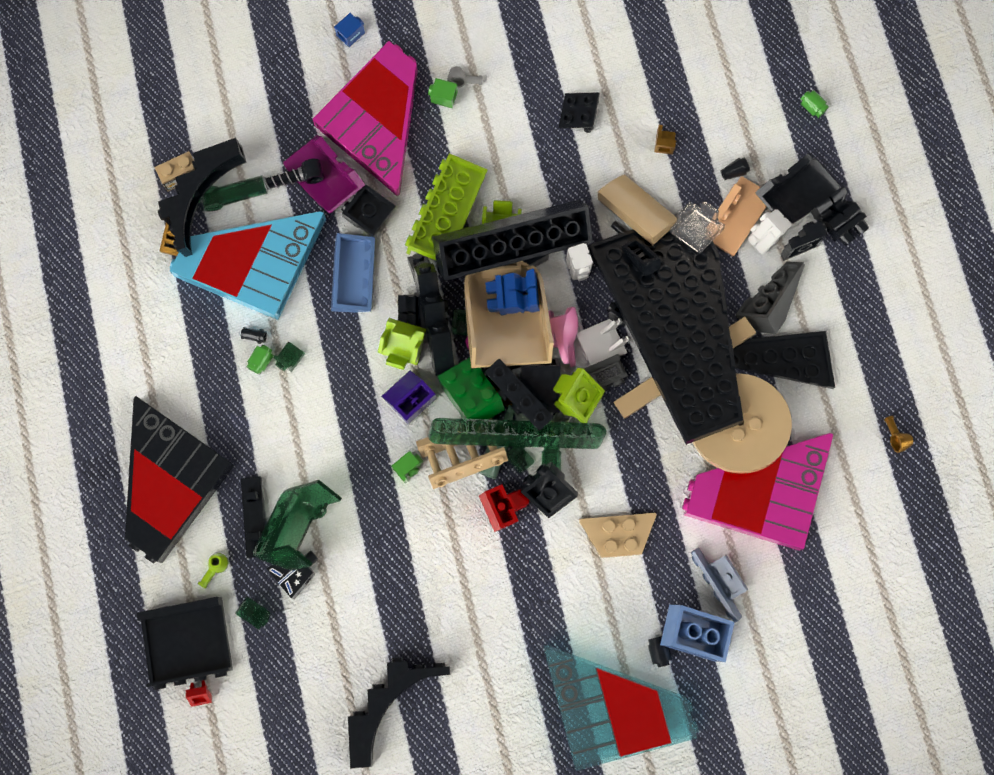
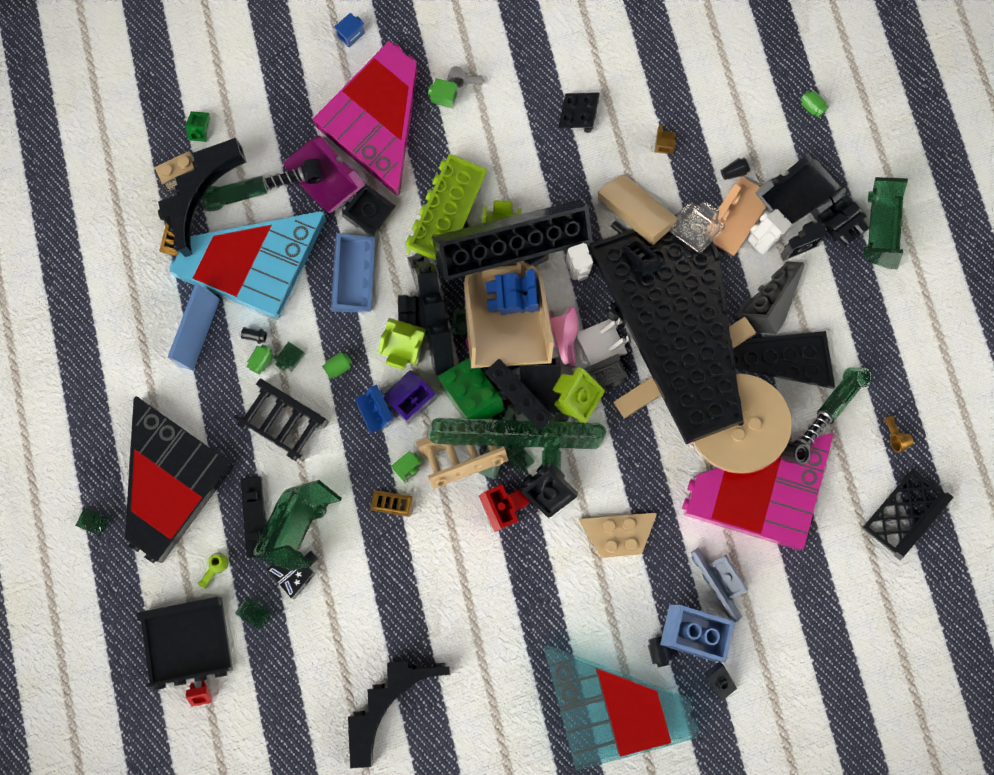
none -> clear green bracket [75,507,108,535]
none -> medium blue slope [168,284,220,371]
none -> green bracket [185,111,210,142]
none -> black fence [234,378,329,461]
none -> bright green brick [322,352,352,379]
none -> blue bracket [355,385,393,433]
none -> pearl gold slope [370,490,413,517]
none -> black plate [704,661,737,701]
none -> piece [781,367,872,464]
none -> black fence [862,468,954,561]
none -> clear green windscreen [863,177,908,270]

